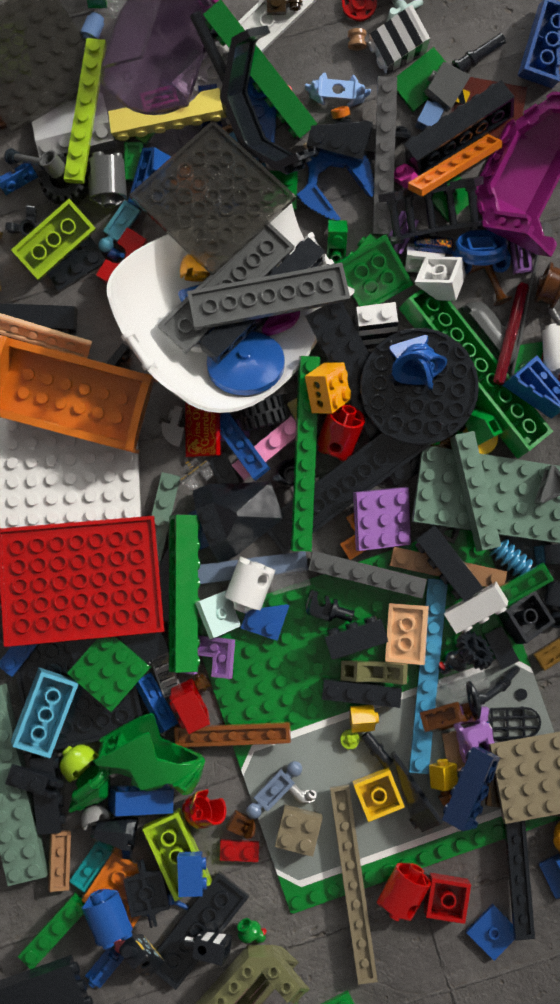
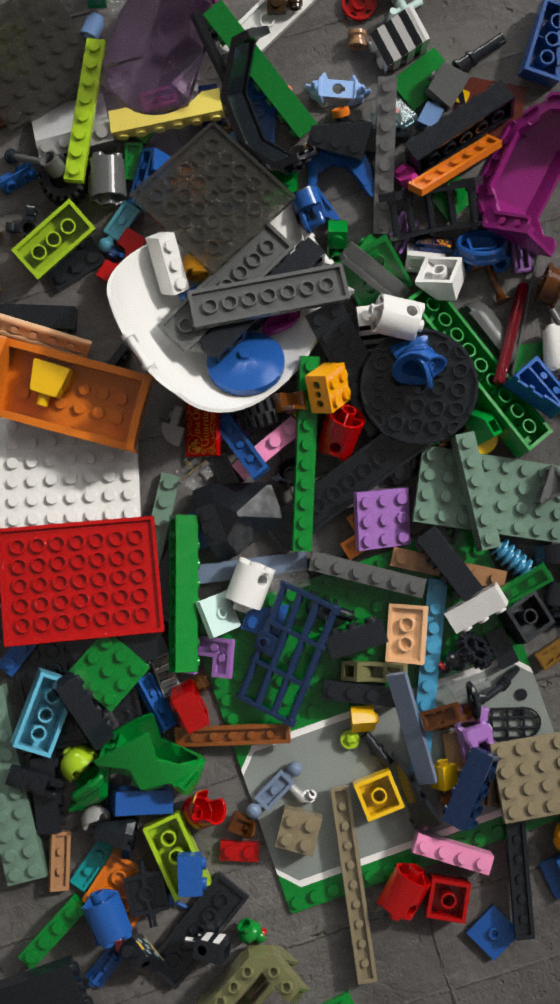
none -> yellow torso [30,358,74,407]
none -> black brick [50,671,115,751]
none -> white brick [145,232,190,296]
none -> dark blue door [235,580,342,728]
none -> reddish brown panel [274,391,307,414]
none -> blue piece [290,186,325,234]
none -> dark grey fence [339,241,410,298]
none -> white cylinder [367,293,425,341]
none -> sand blue tile [386,671,438,785]
none -> clear light blue tile [396,96,418,129]
none -> bright pink brick [411,829,494,876]

